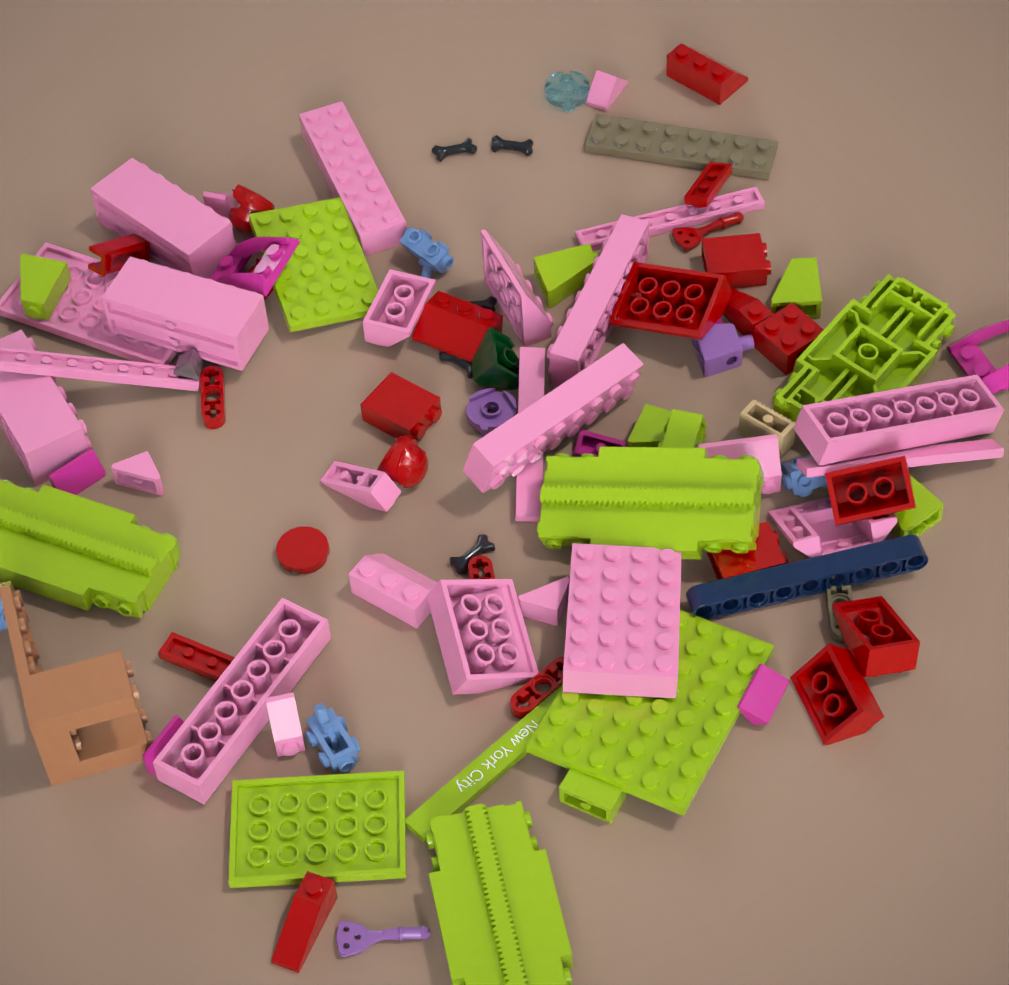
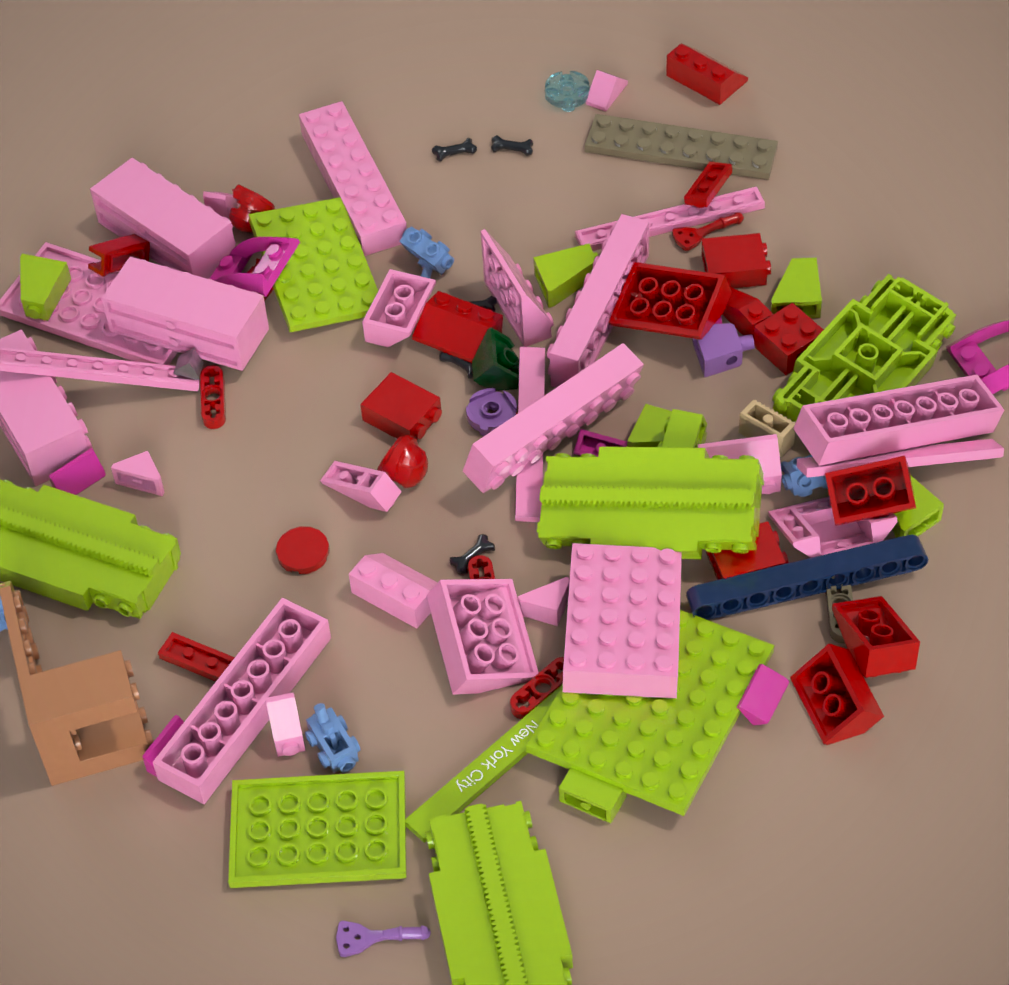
red slope [271,871,338,973] -> none

